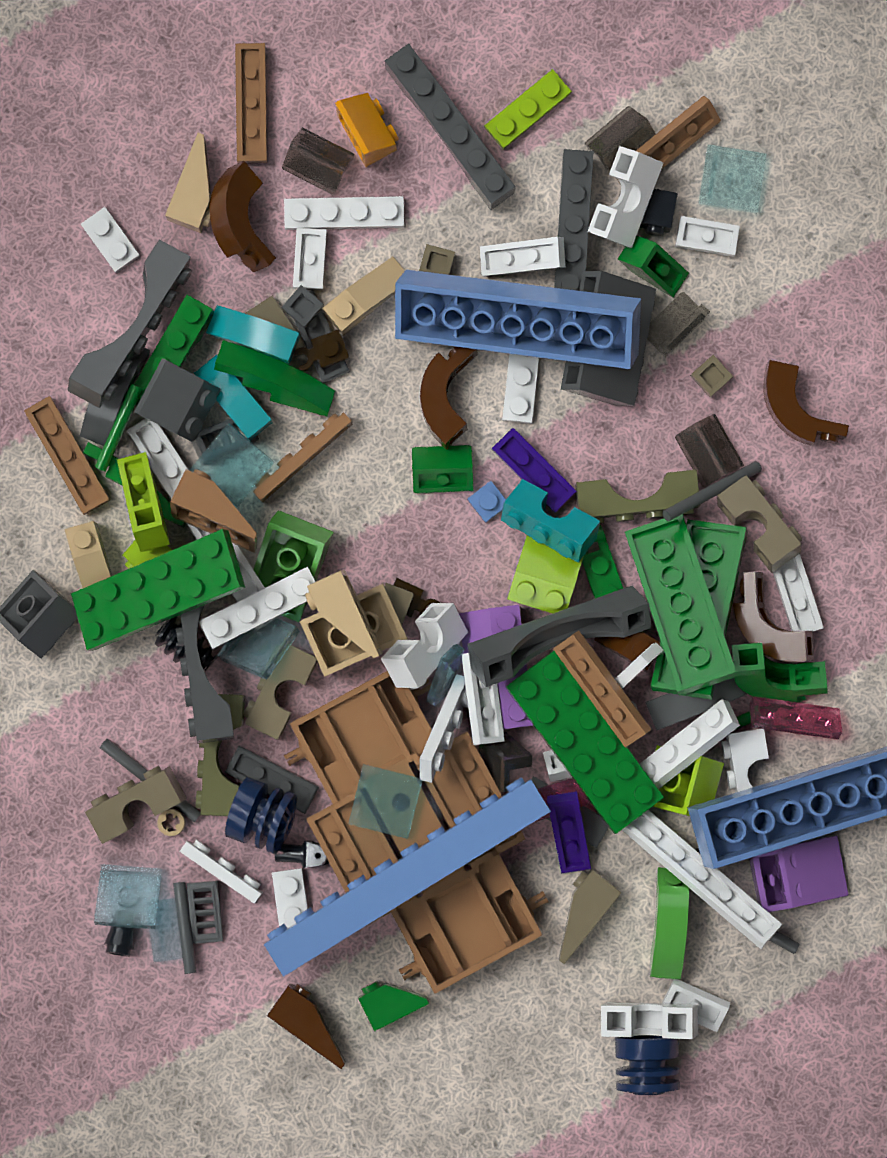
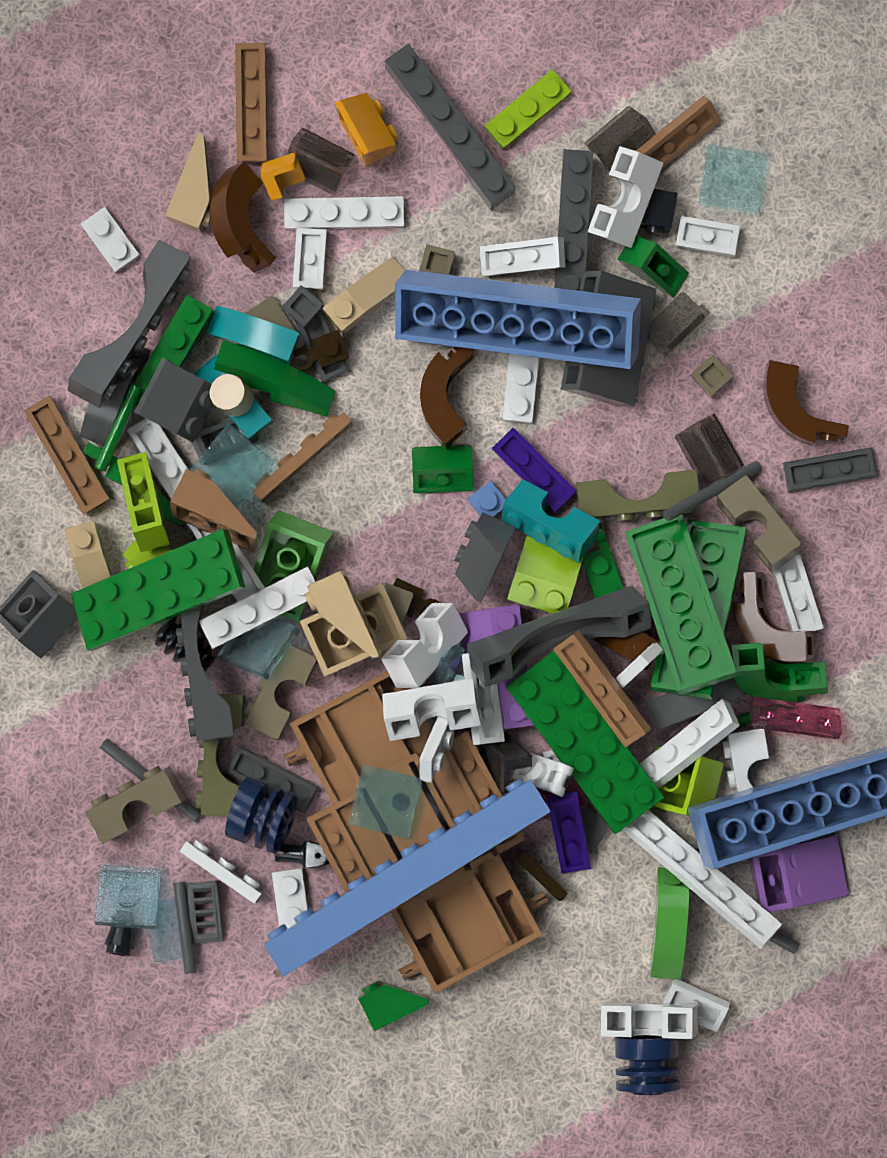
tan bush [157,809,186,836] -> none
reddish brown slope [267,983,346,1069] -> none
dark tan slope [558,869,621,964] -> none
none -> tan piece [210,374,254,417]
none -> light orange panel [260,152,305,201]
none -> white arch [382,678,481,741]
none -> dark grey slope [454,512,515,603]
none -> white plate [512,750,574,797]
none -> dark brown tile [516,851,568,901]
none -> dark grey tile [783,447,878,493]

